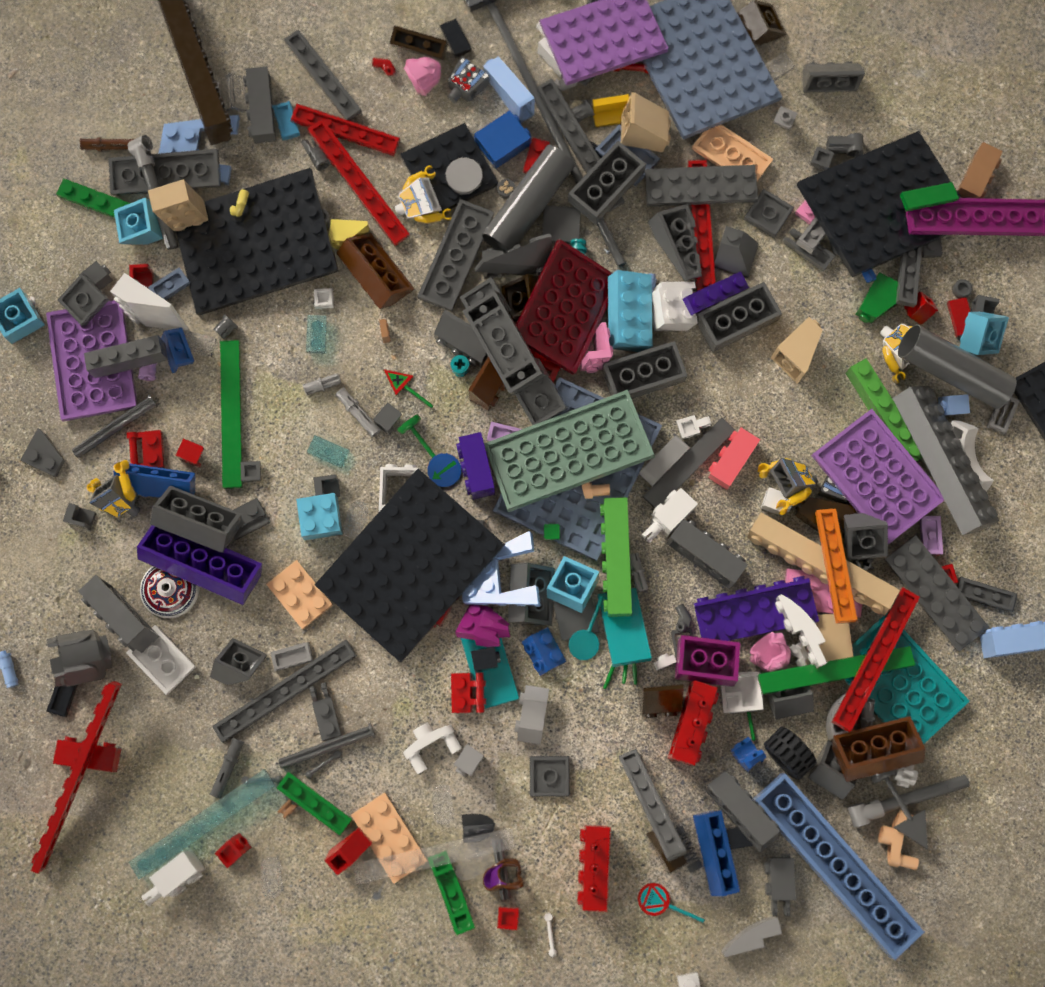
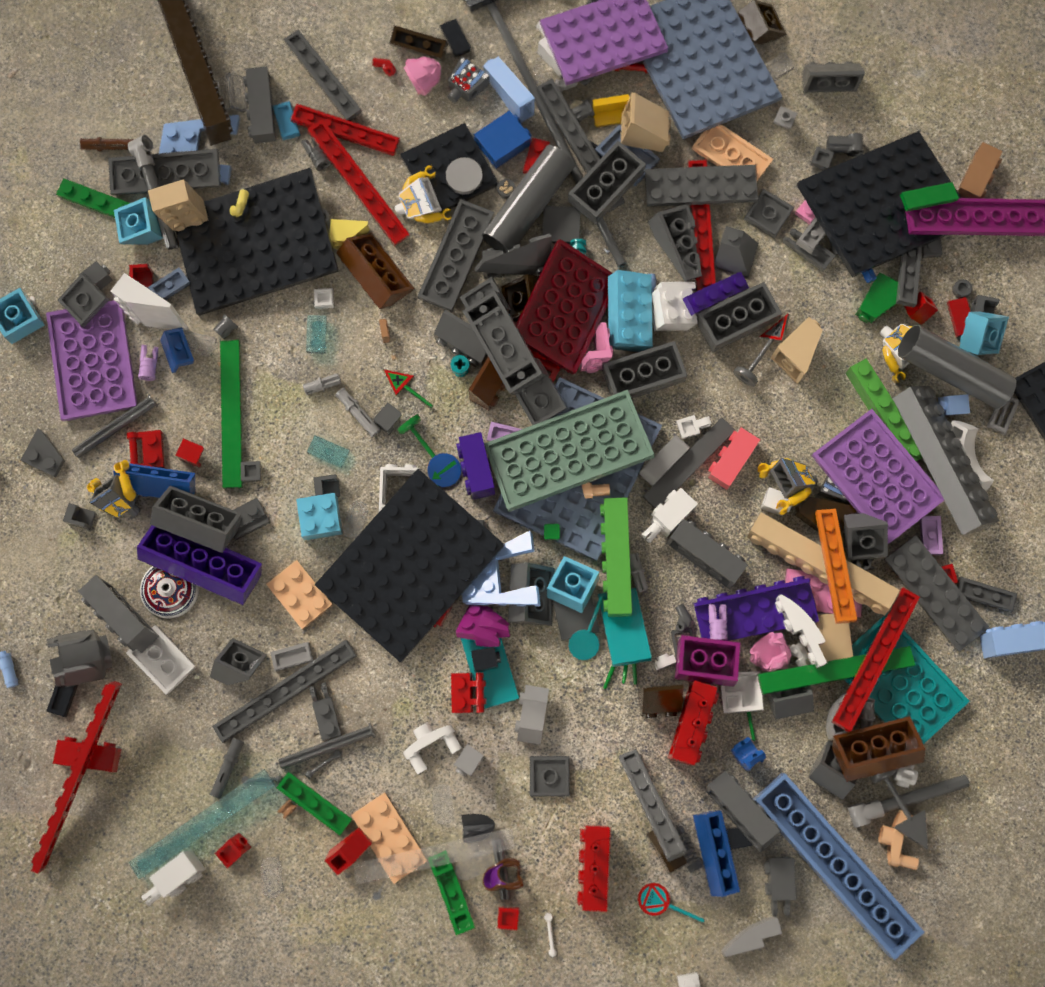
dark grey brick [84,335,168,378] -> none
blue bracket [522,627,567,676] -> none
black tyre [764,726,817,780] -> none
none -> lavender hinge [709,604,728,640]
none -> dark grey piece [733,313,790,387]

